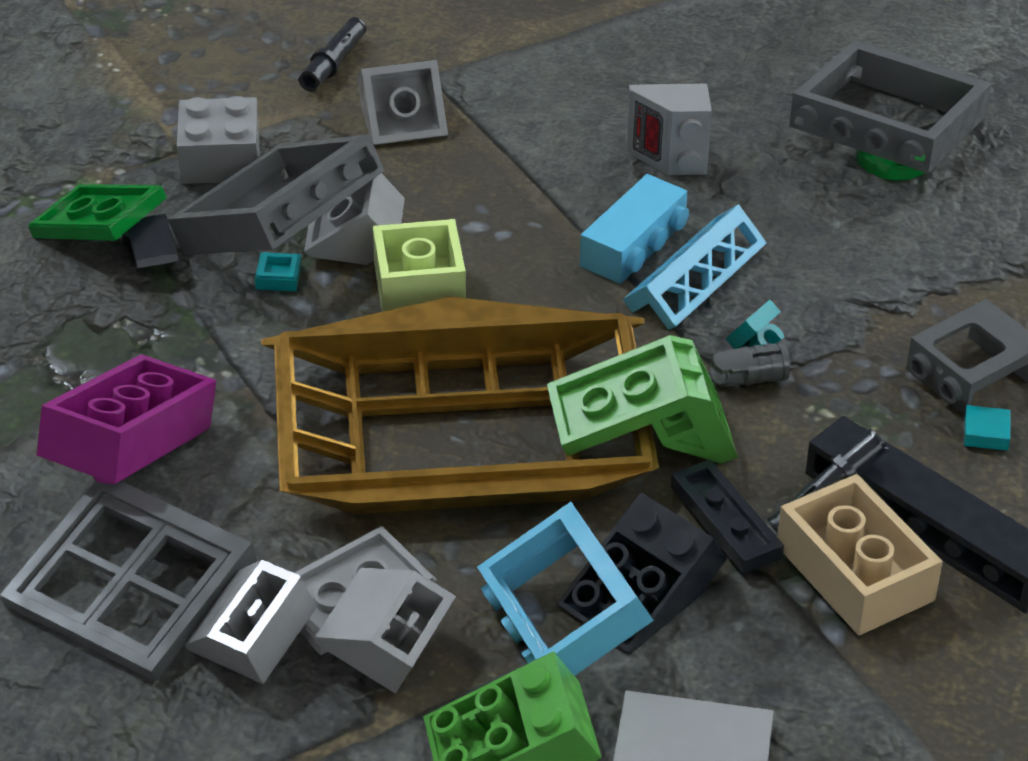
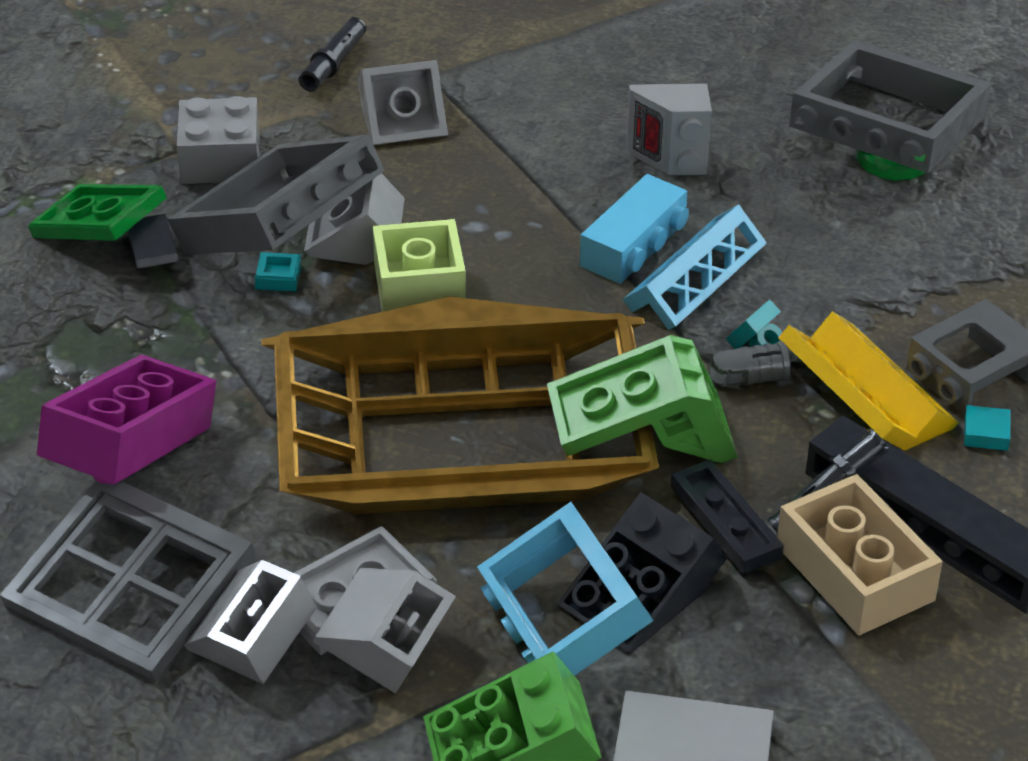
none -> yellow slope [778,311,959,451]

